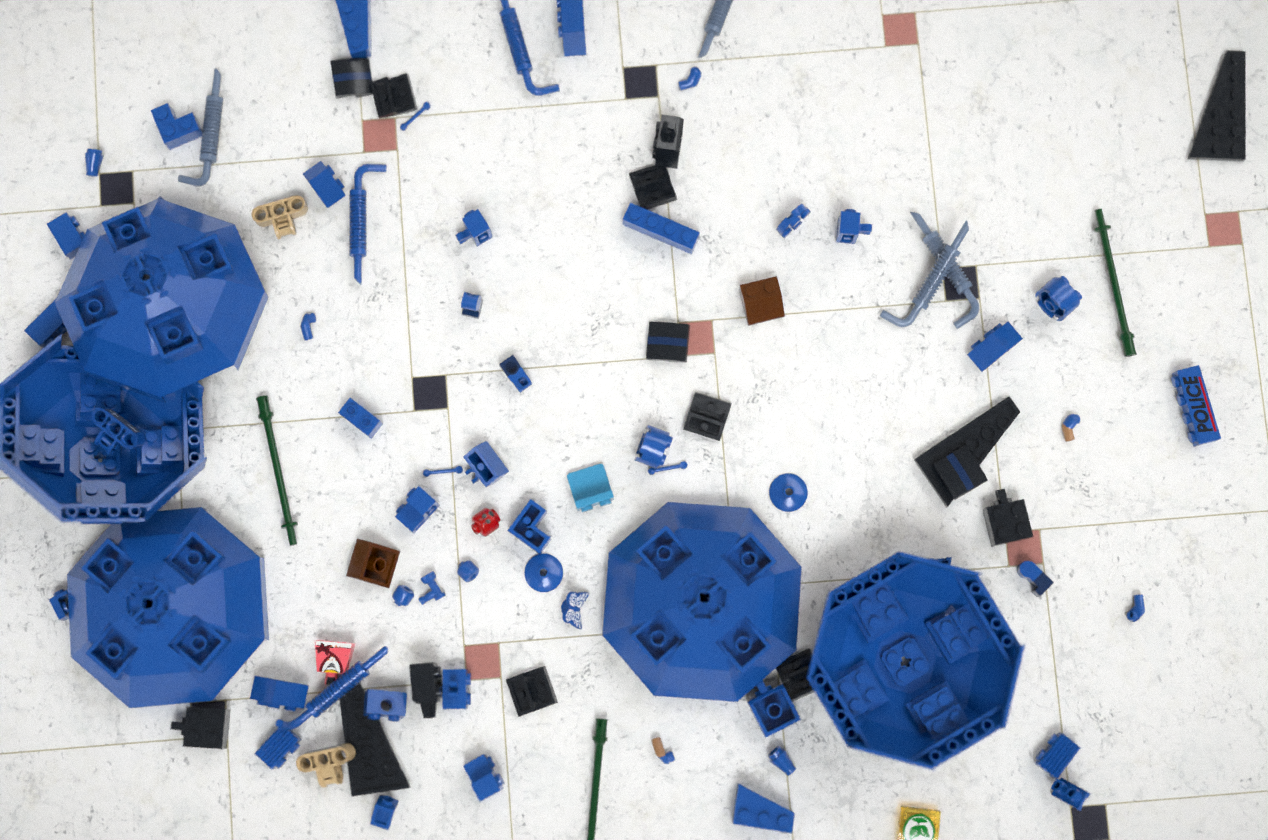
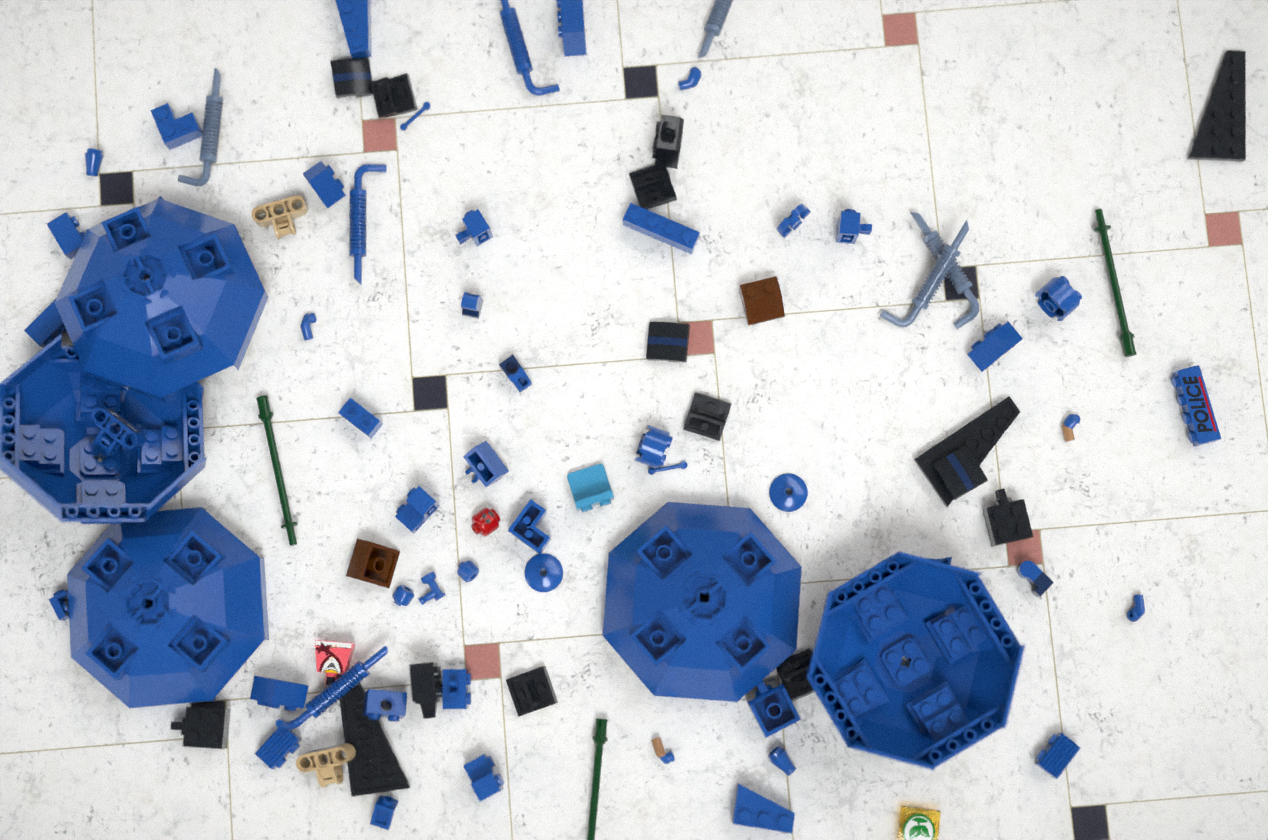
blue hinge [423,466,463,477] -> none
animal [561,591,589,629] -> none
blue hips [1051,778,1090,811] -> none

